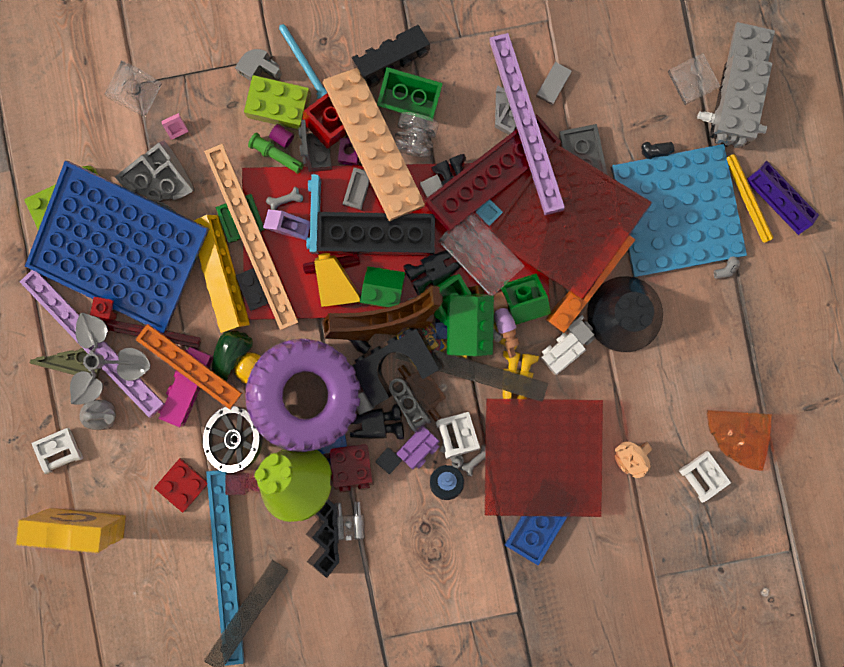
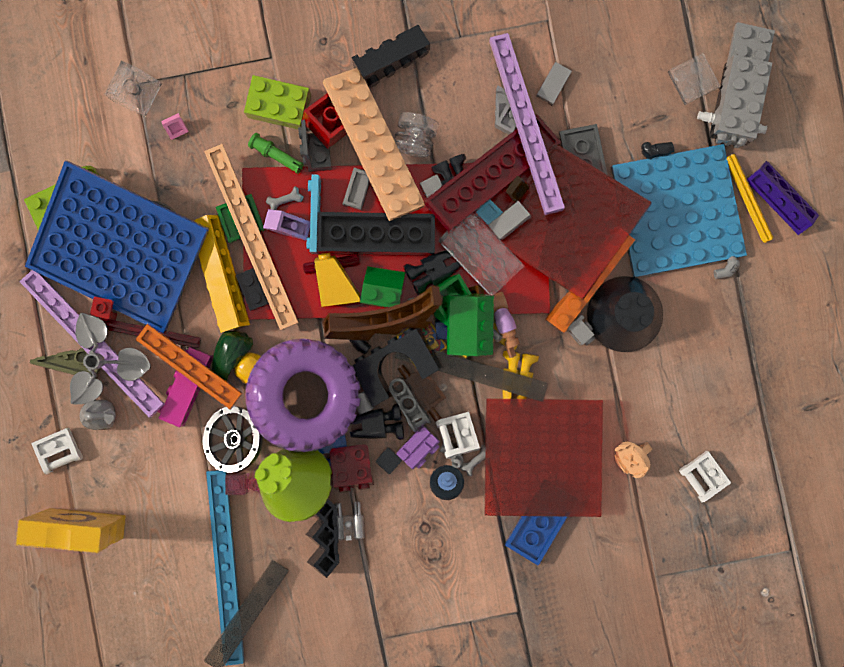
light grey brick [115,140,194,201] -> none
red plate [154,458,207,513] -> none
light grey brick [235,49,282,81] -> none
magenta beam [269,123,295,149] -> none
medium azure piece [279,24,327,99] -> none
magenta brick [338,136,359,165] -> none
green slope [377,67,443,122] -> none
green slope [500,274,551,325] -> none
white brick [540,333,586,375] -> none
clear orange brick [707,410,772,471] -> none
none -> light grey tile [488,201,531,241]
none -> dark brown plate [506,176,529,202]

